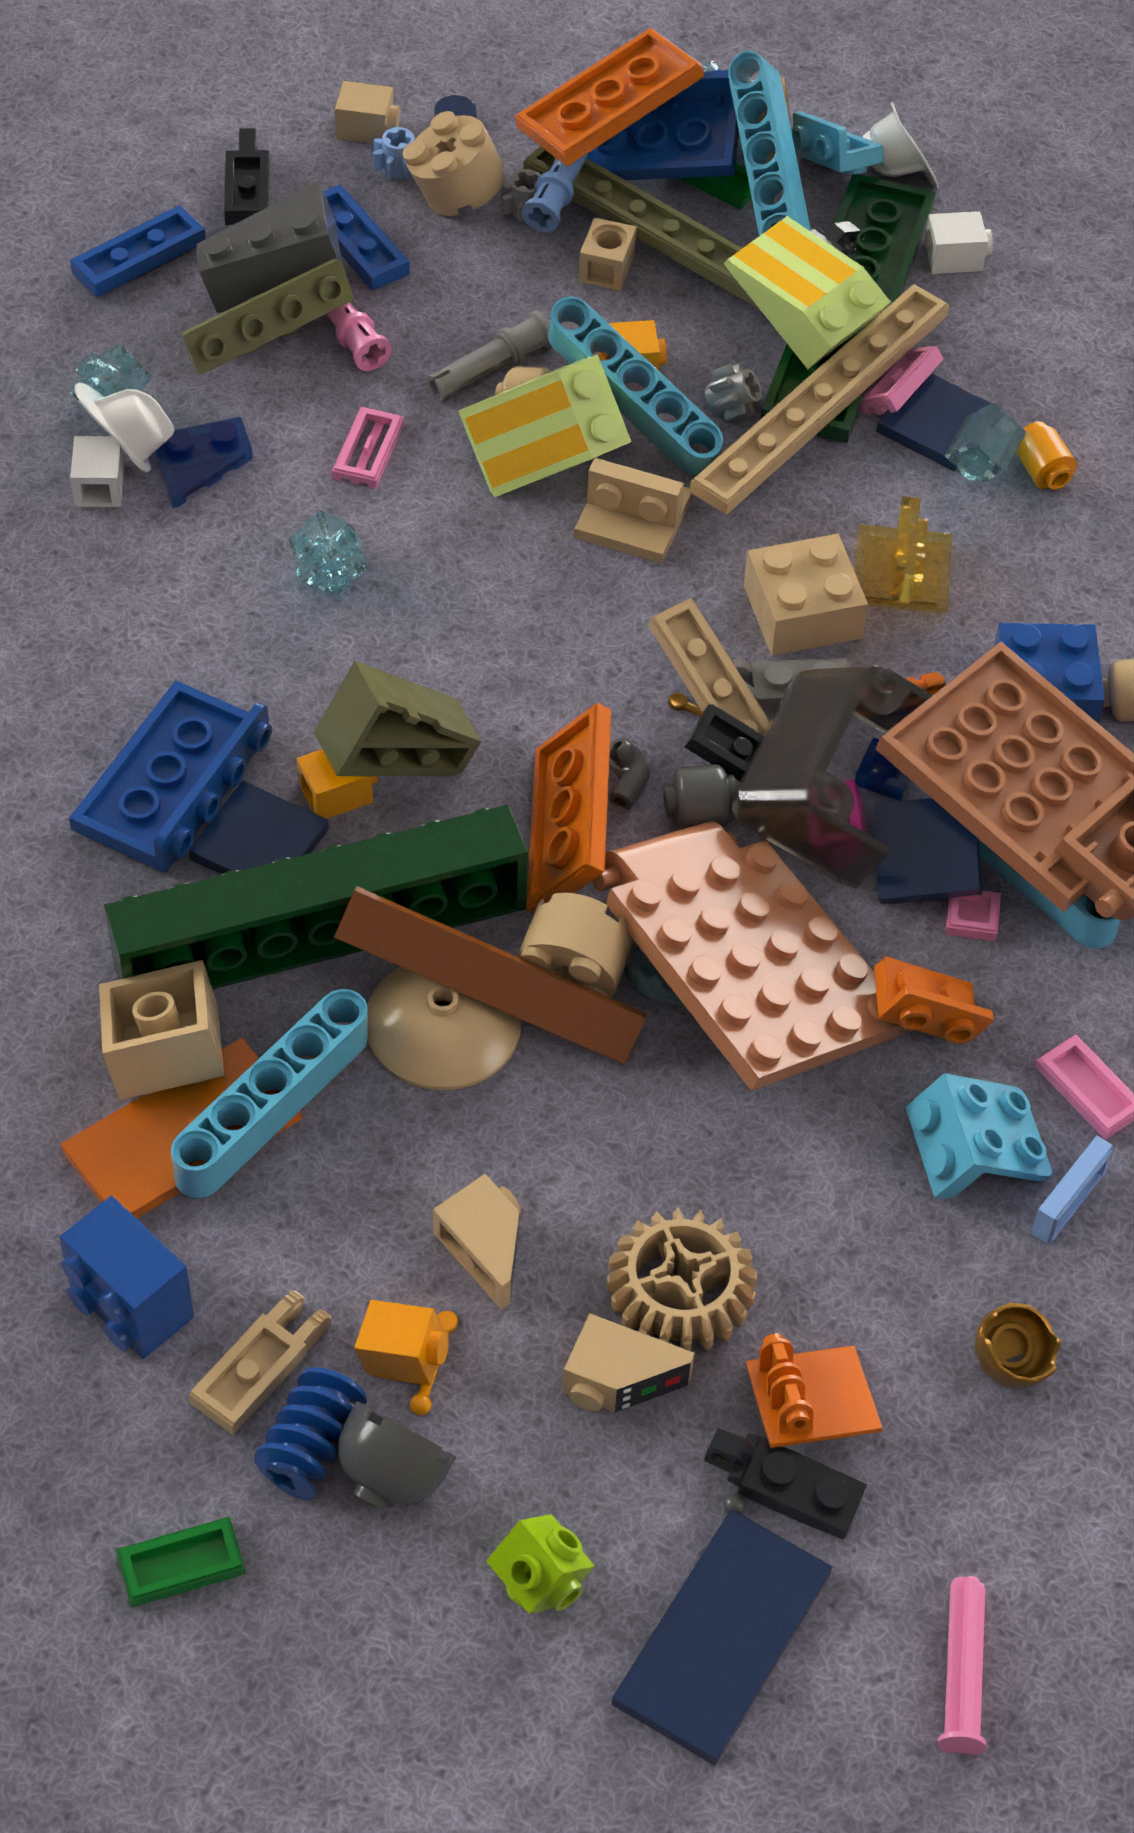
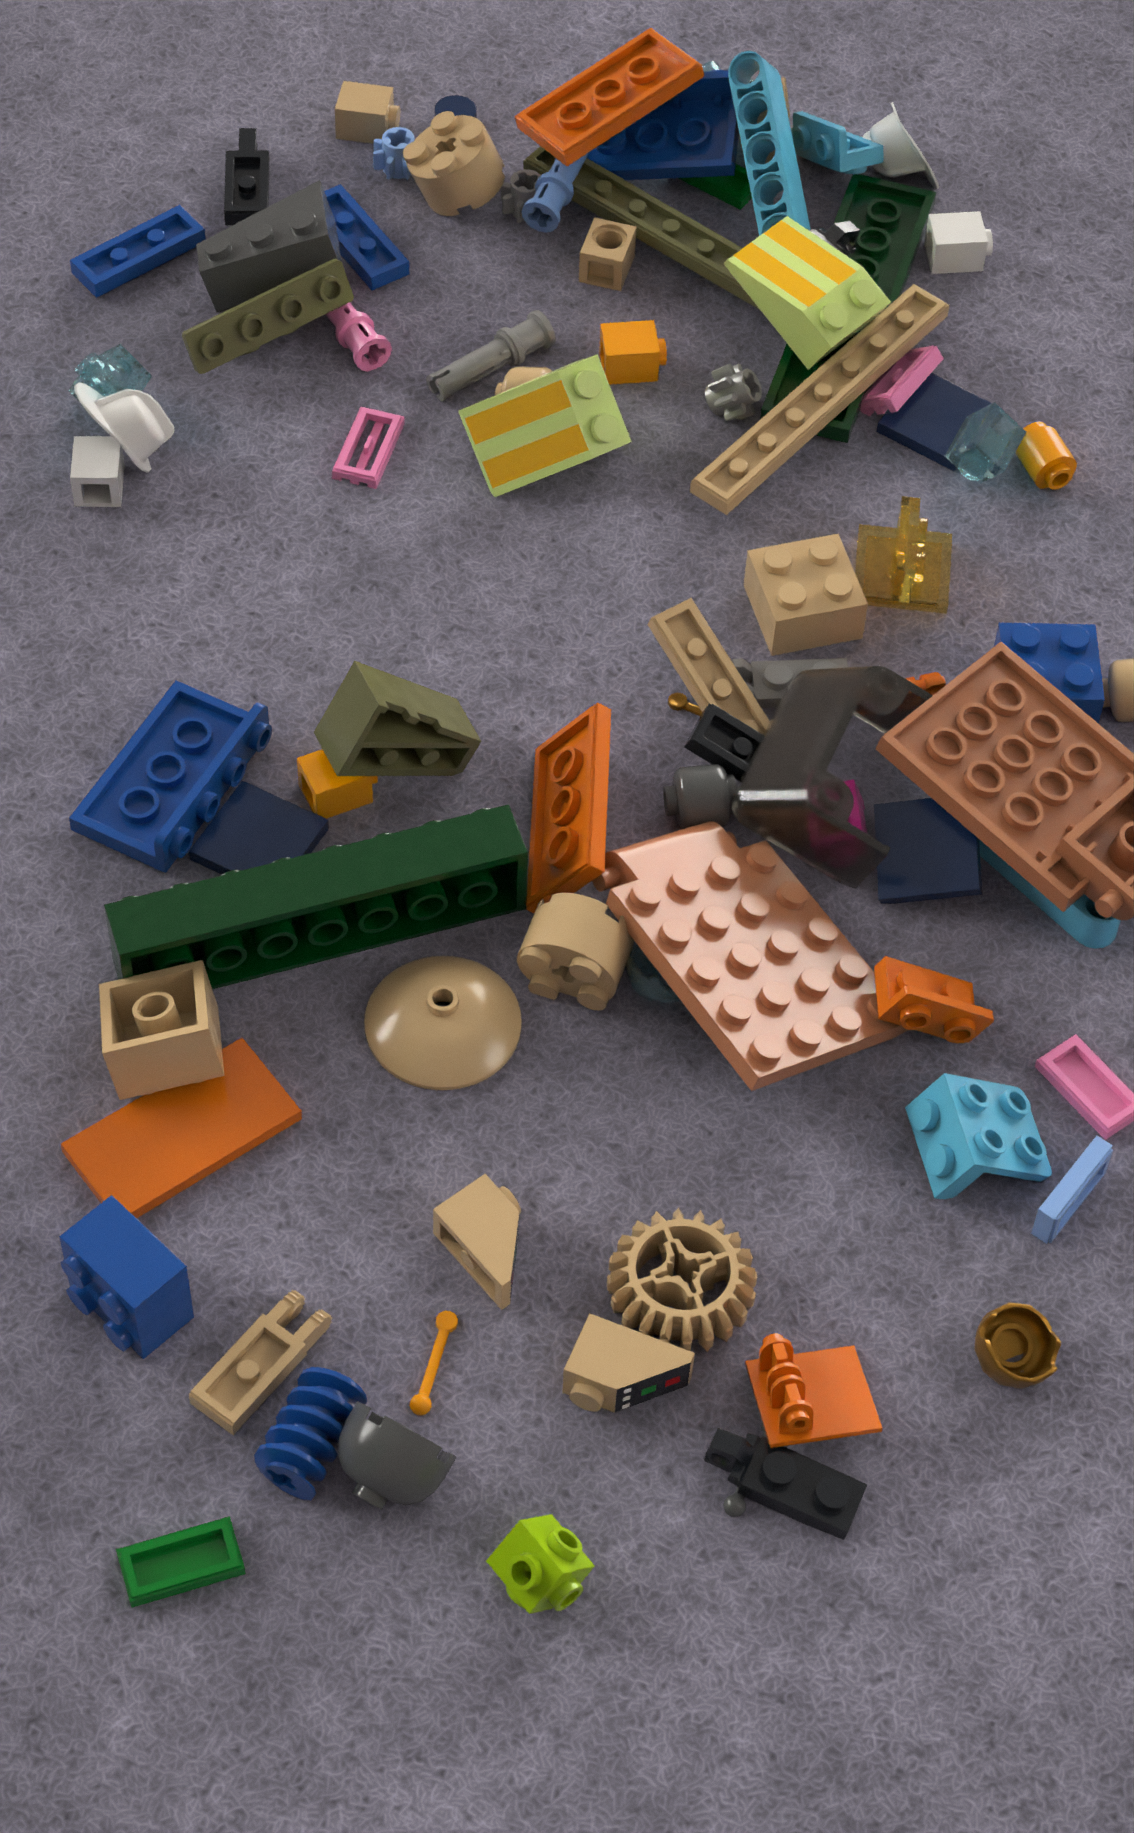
clear blue wing [155,417,253,508] -> none
medium azure beam [171,989,368,1198] -> none
clear light blue brick [289,510,367,594] -> none
dark orange tile [334,886,647,1065] -> none
light orange brick [354,1300,449,1386] -> none
medium azure beam [548,296,723,475] -> none
tan bracket [574,458,693,564] -> none
dark grey arm [609,738,650,810] -> none
dark blue tile [611,1509,833,1766] -> none
clear blue plate [855,737,910,801] -> none
bright pink axle [938,1576,986,1755] -> none
bright pink tile [945,890,1001,941] -> none

